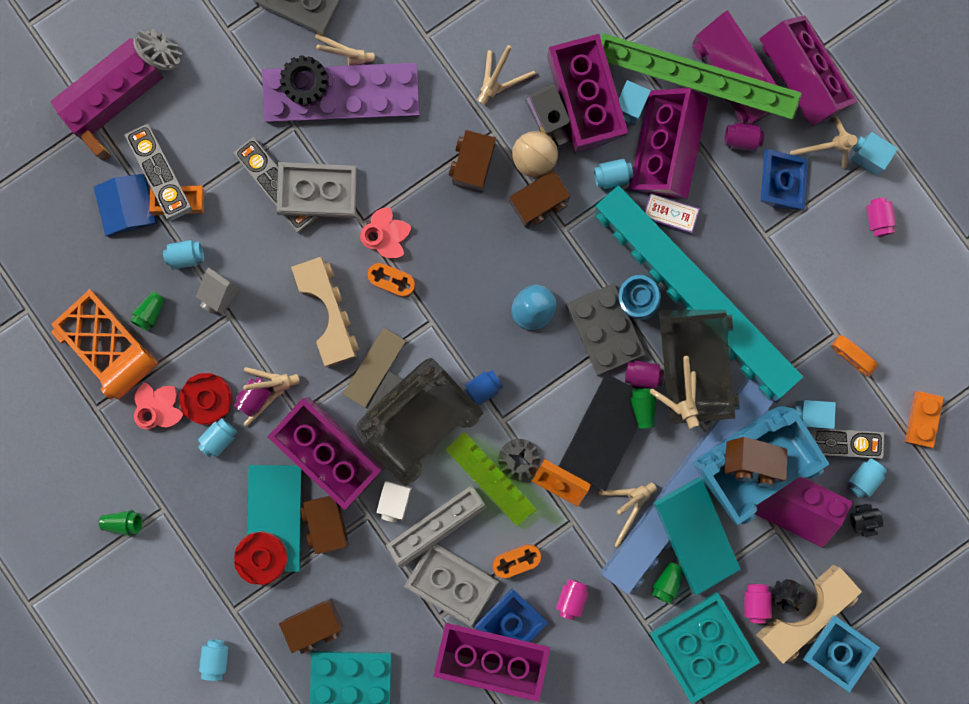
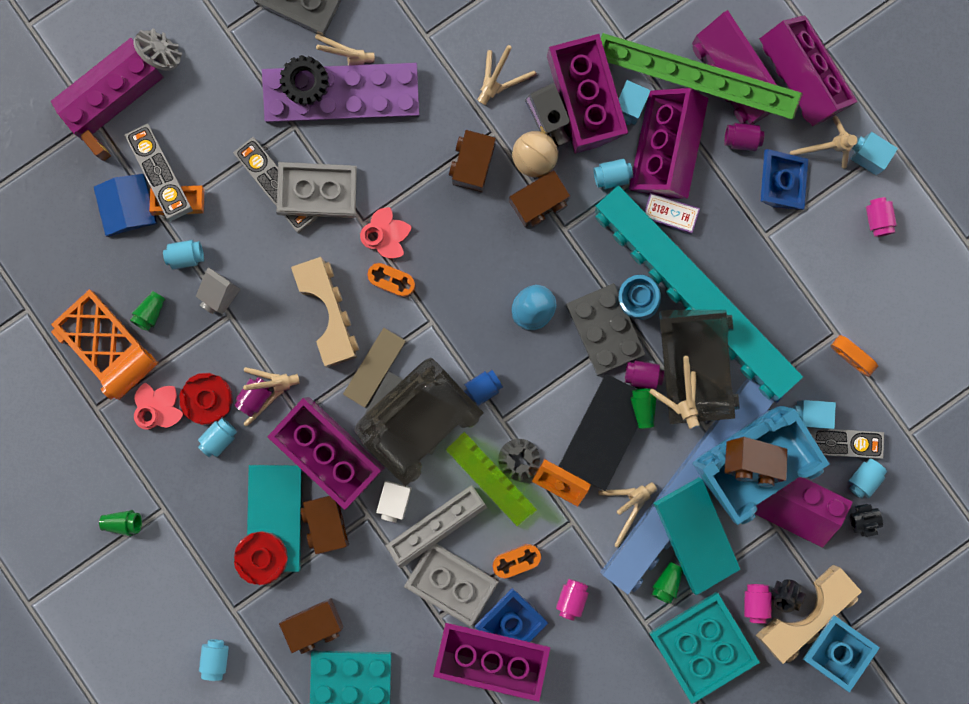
orange plate [905,391,944,448] -> none

